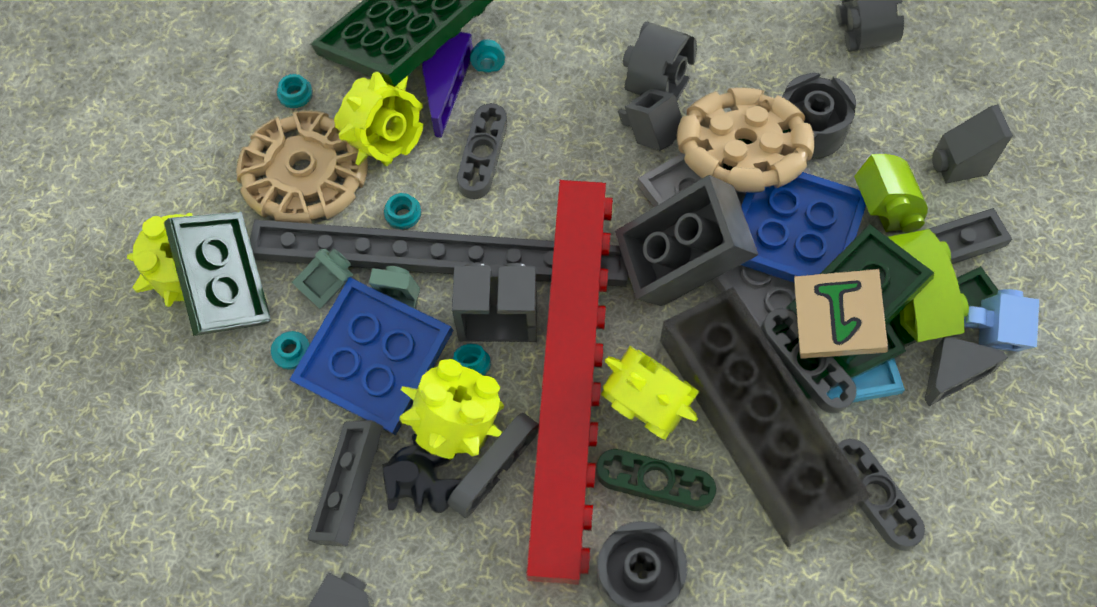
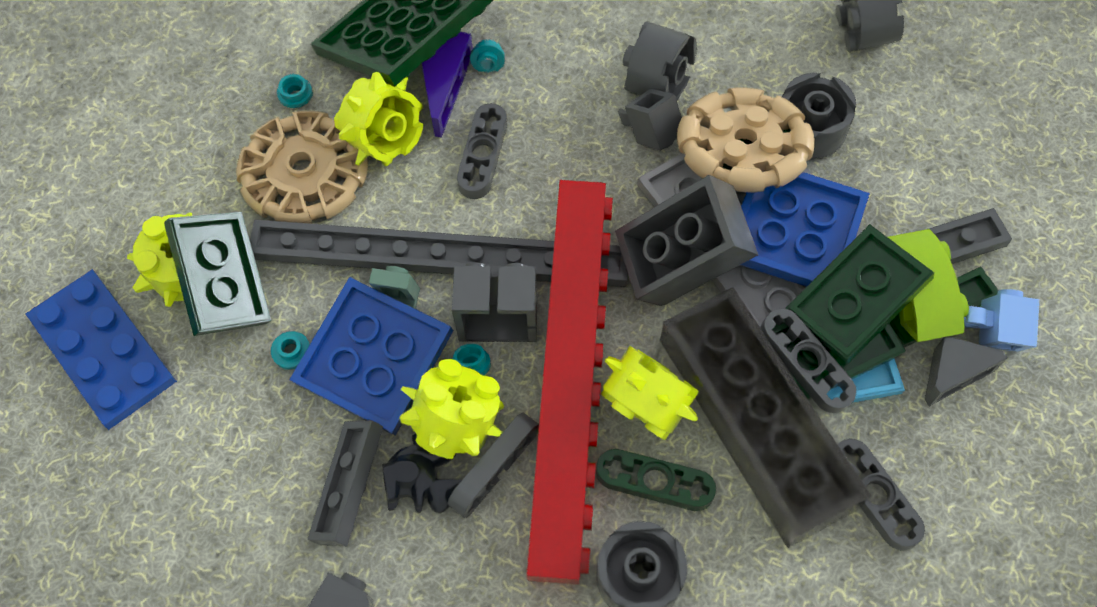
sand green bracket [291,248,354,309] -> none
teal plate [384,193,421,229] -> none
tan tile [794,269,888,359] -> none
lime brick [854,154,928,233] -> none
dark grey slope [932,105,1013,184] -> none
none -> blue plate [25,269,177,430]

